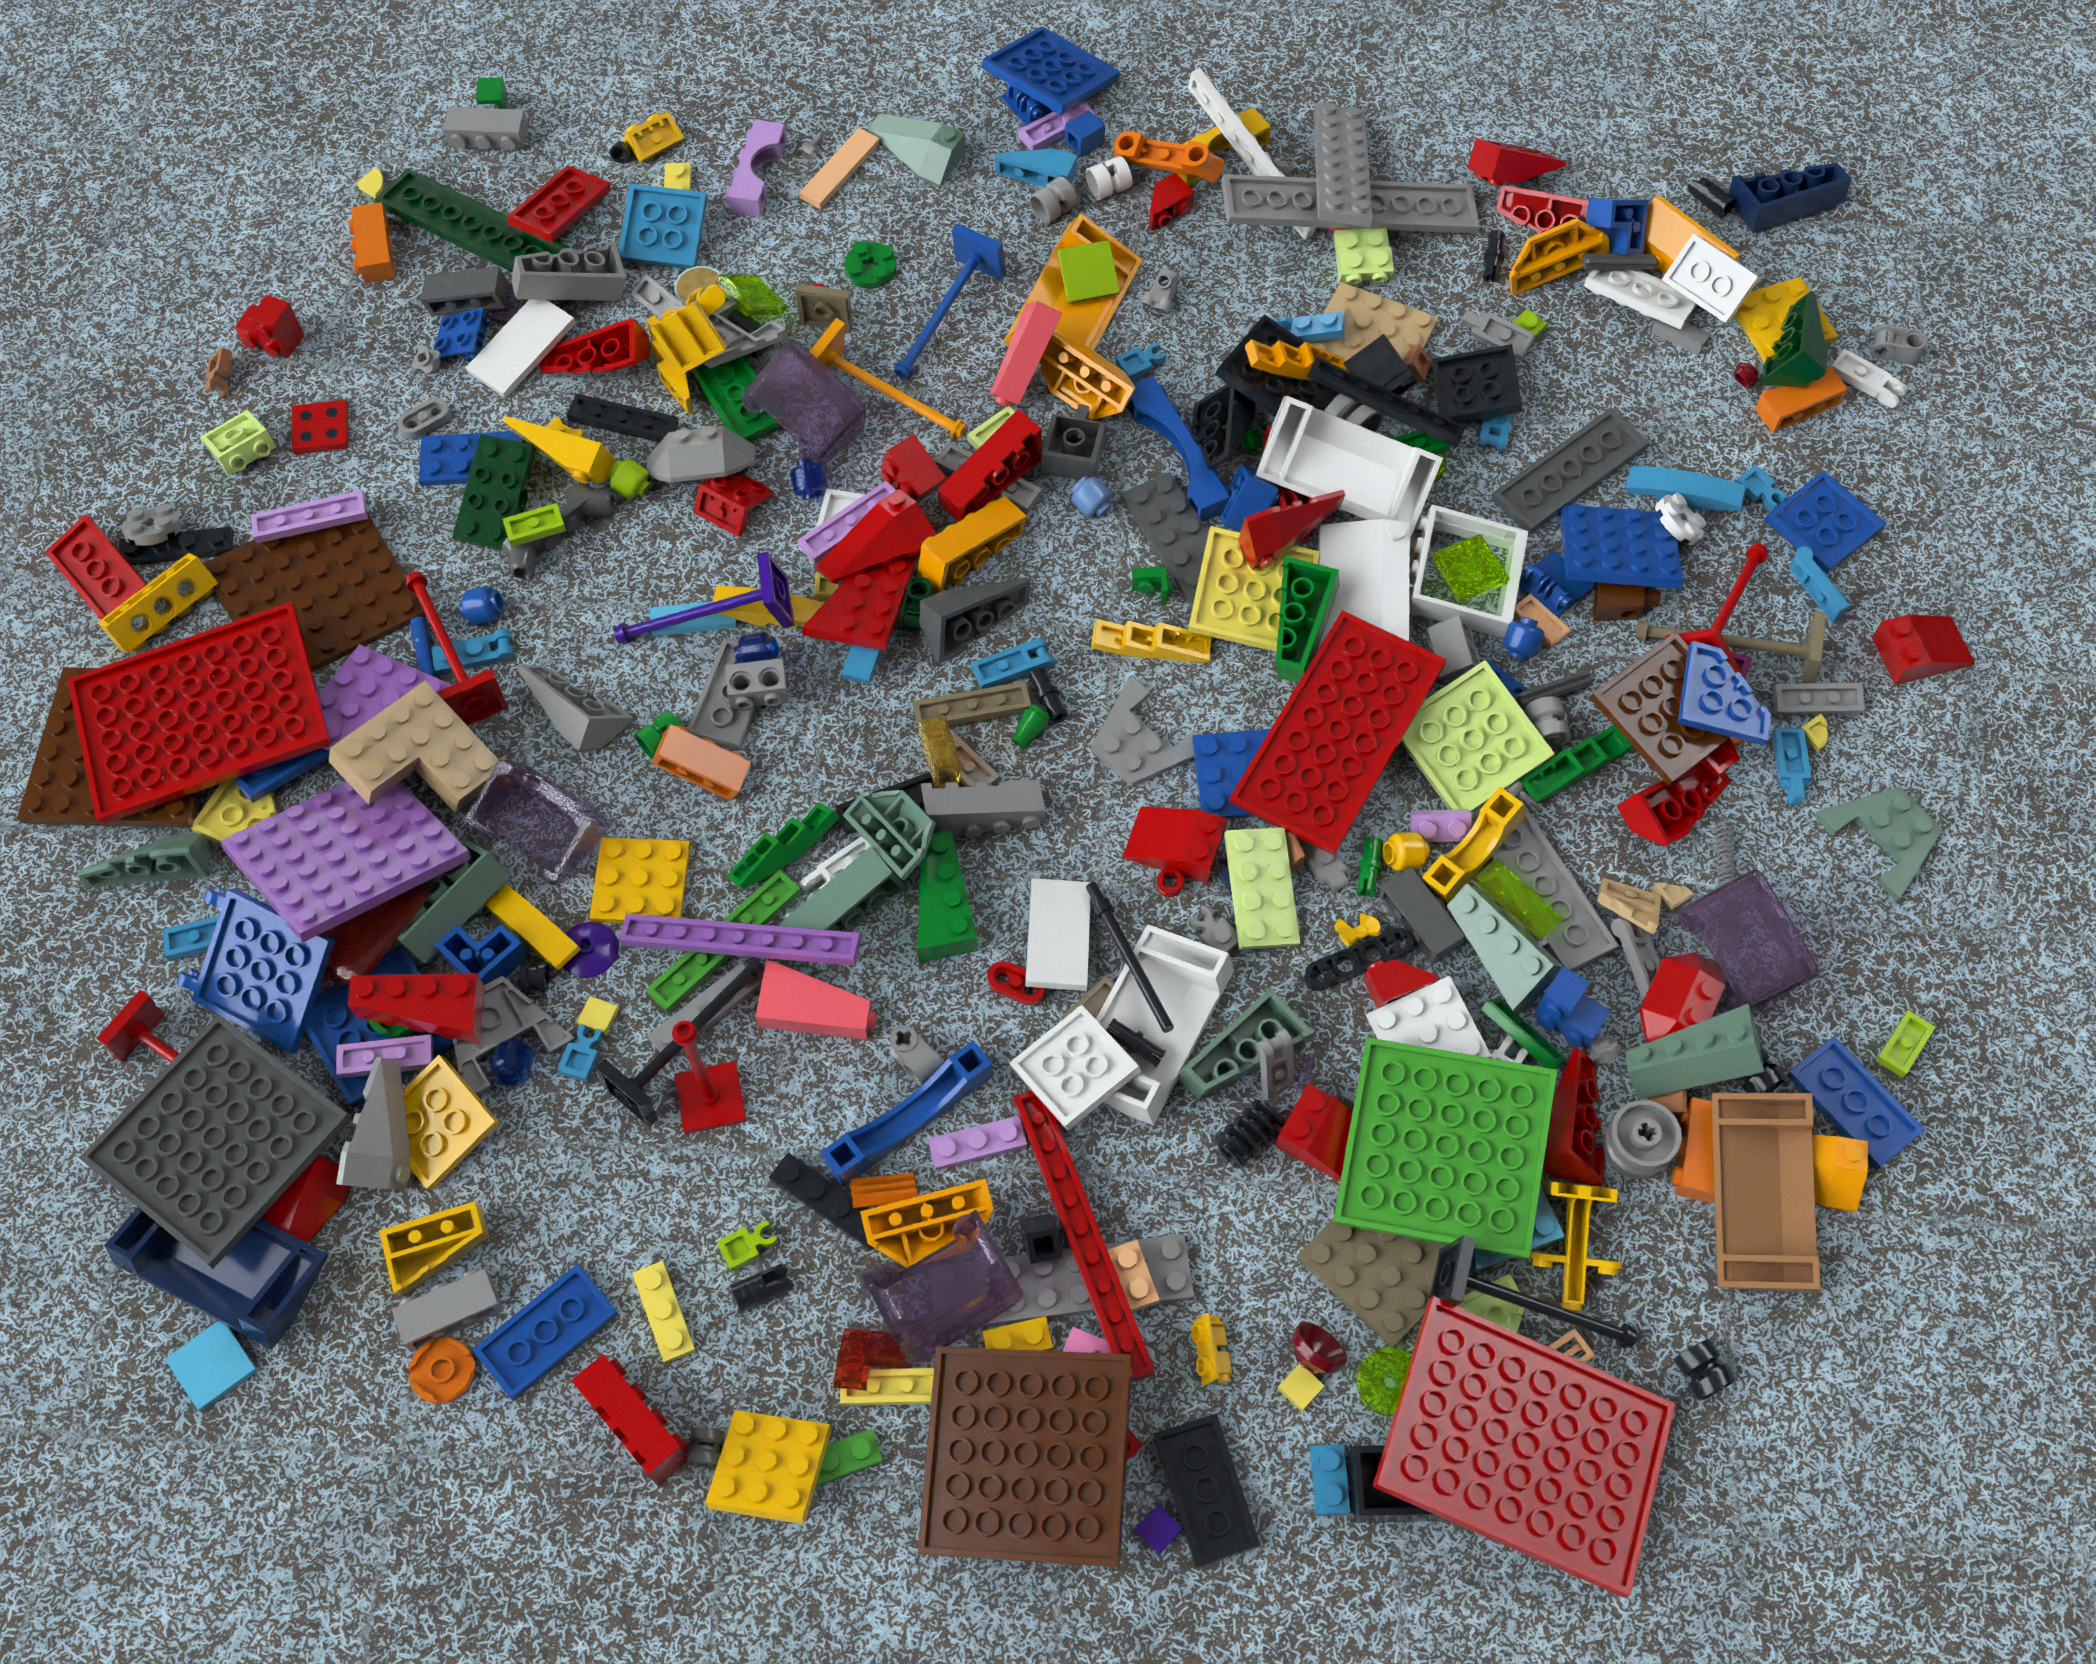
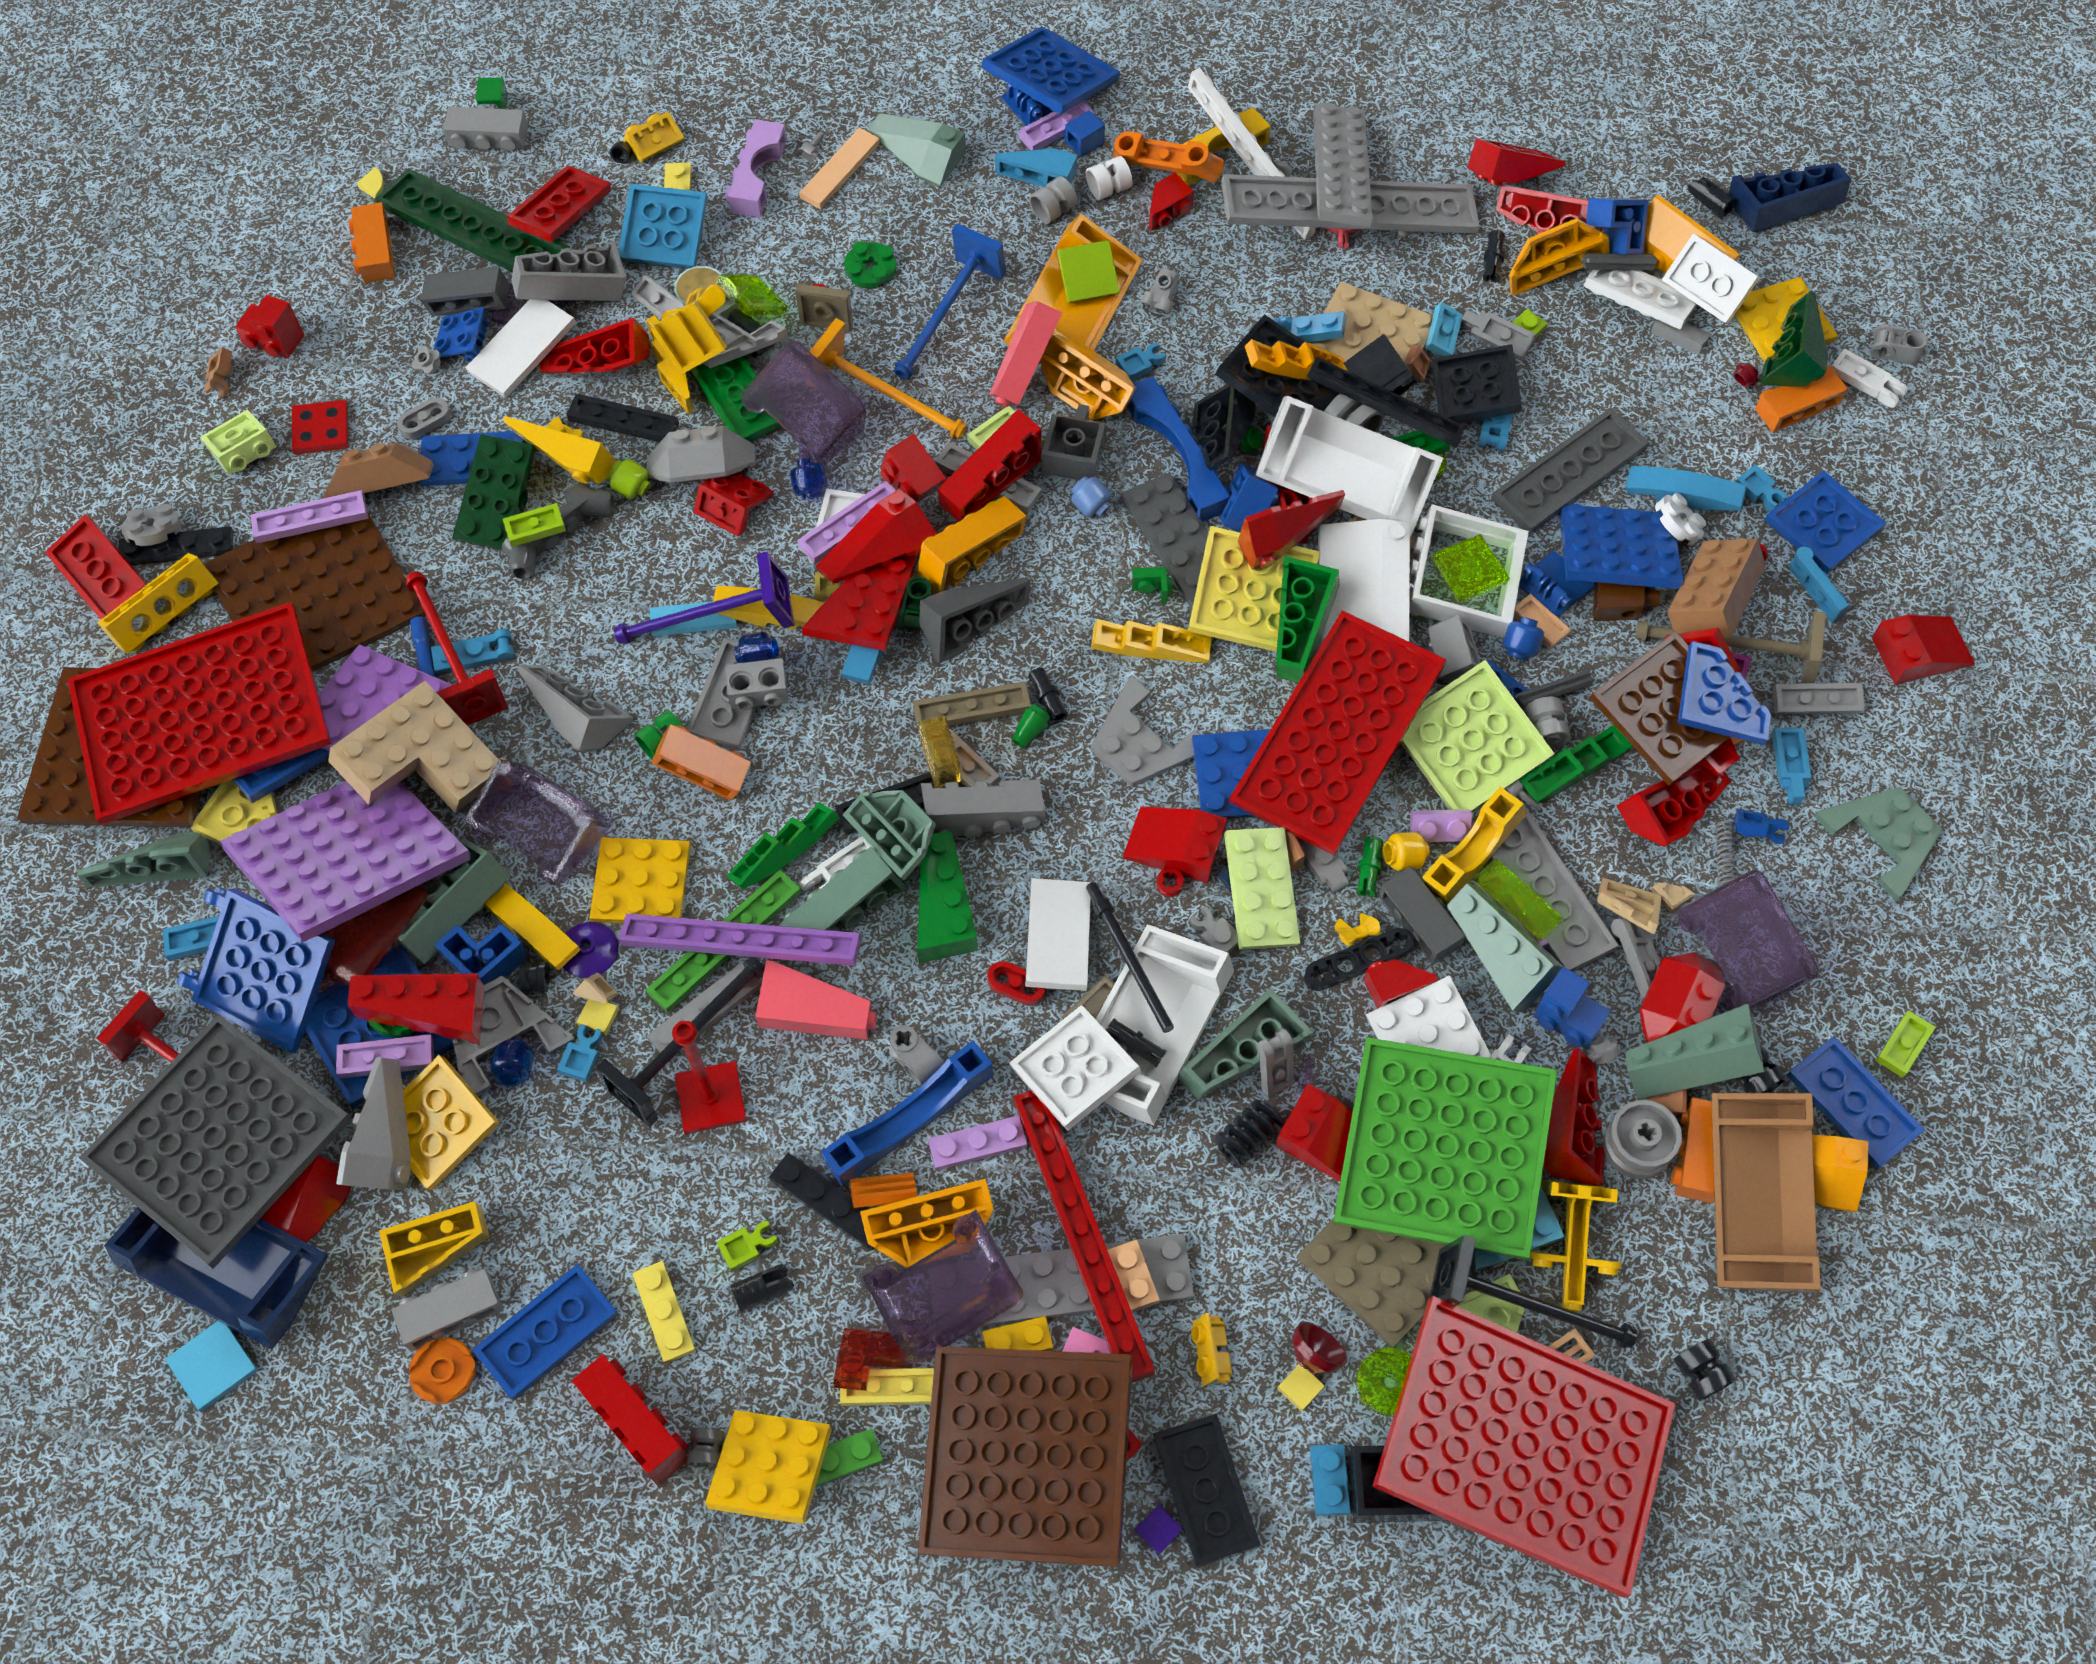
blue head [459,586,505,625] -> none
dark azure plate [971,638,1055,689] -> none
black brick [1019,1213,1062,1264] -> none
yellowish green plate [1334,228,1394,285] -> none
green tile [1481,998,1567,1070] -> none
light yellow tile [1801,714,1828,752] -> none
none -> medium nougat wedge [323,443,434,498]
none -> tan slope [572,973,618,1004]
none -> medium azure plate [1425,302,1463,357]
none -> medium nougat brick [1667,538,1766,638]
none -> blue plate [1734,808,1789,844]

